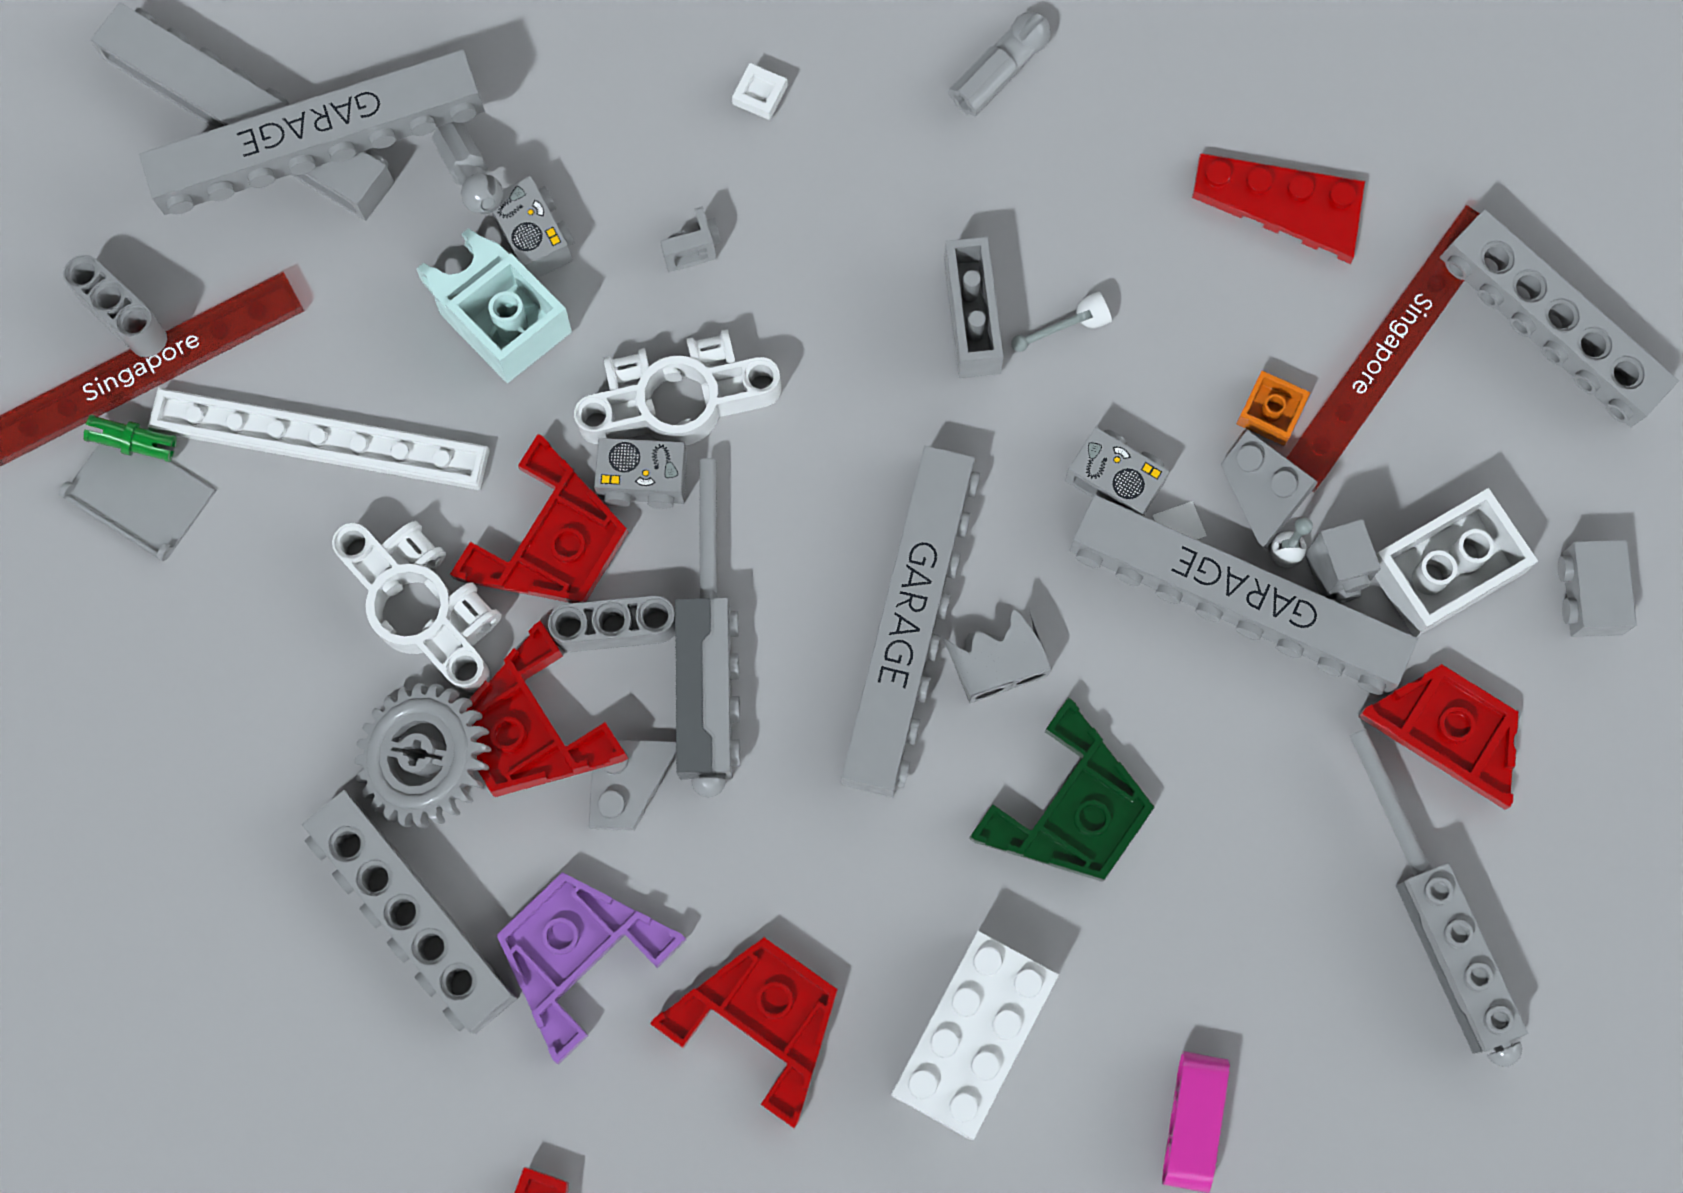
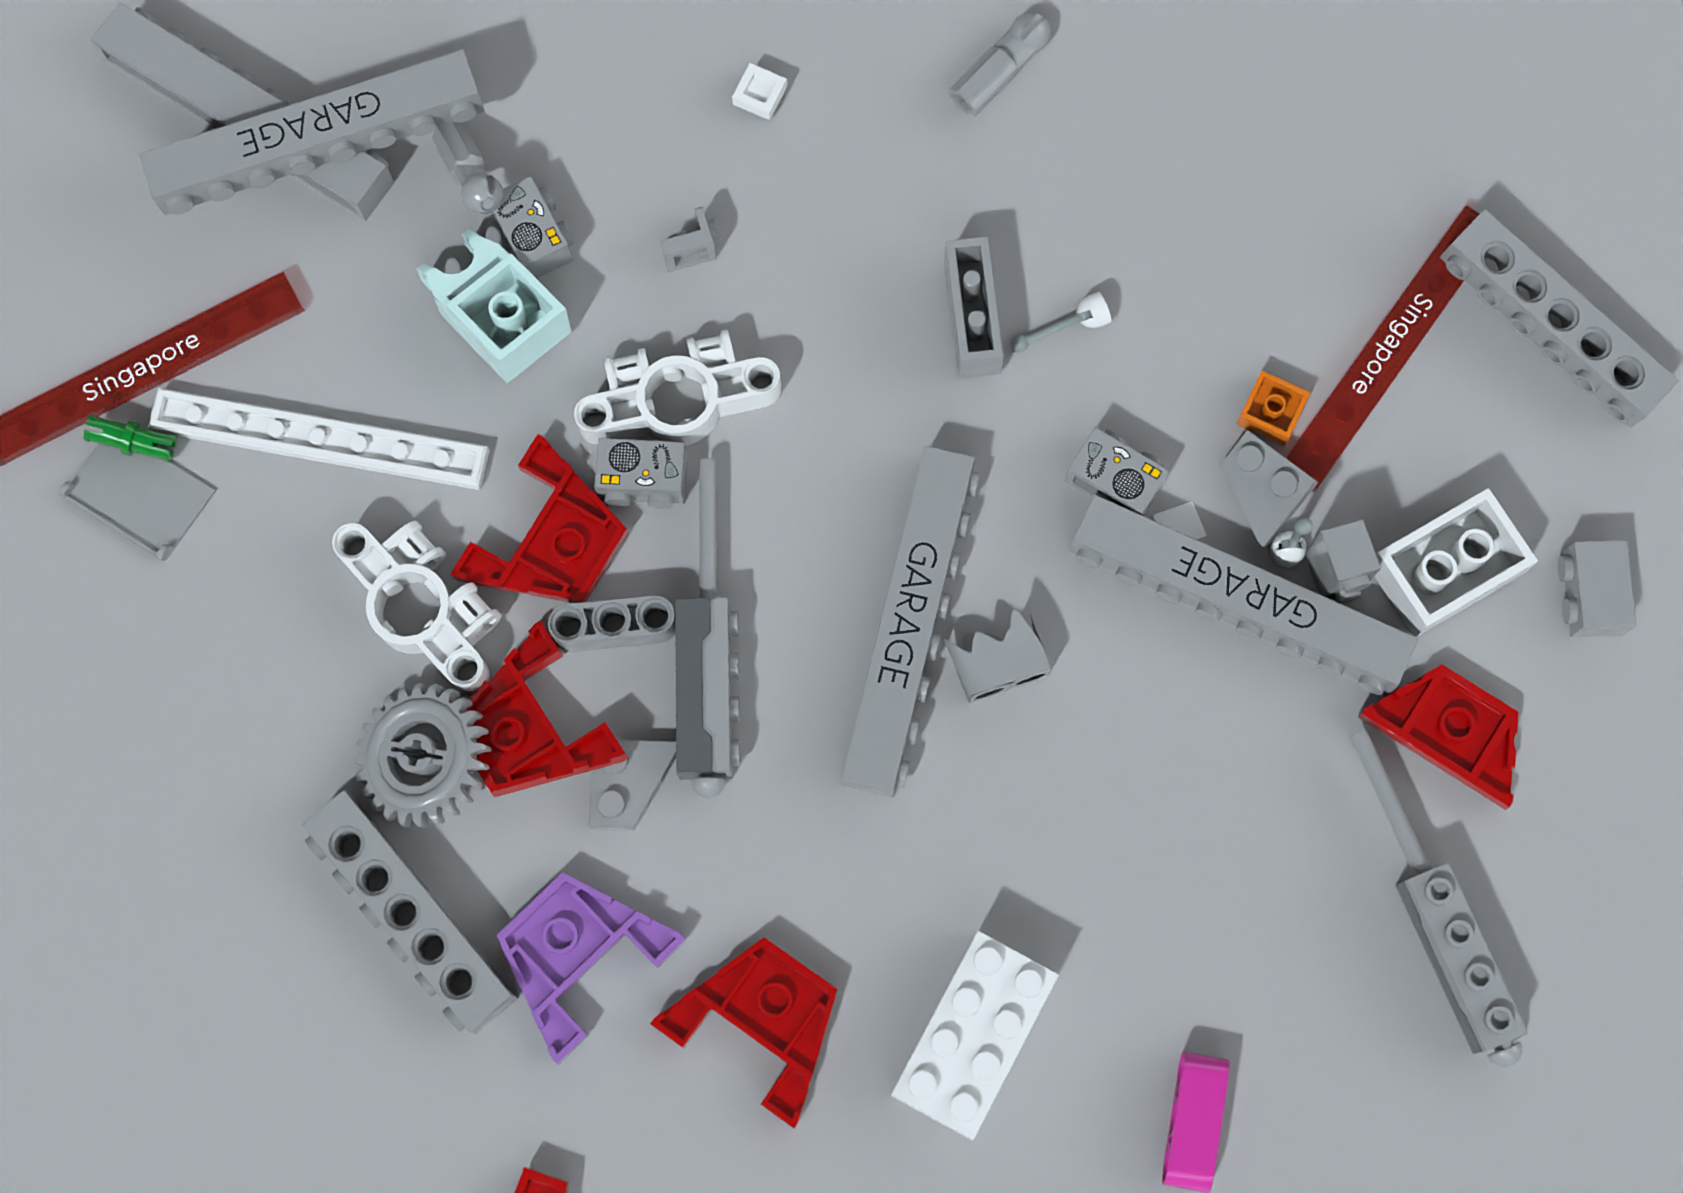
light grey beam [63,255,167,357] -> none
dark green wing [969,697,1155,882] -> none
red wing [1192,153,1365,264] -> none

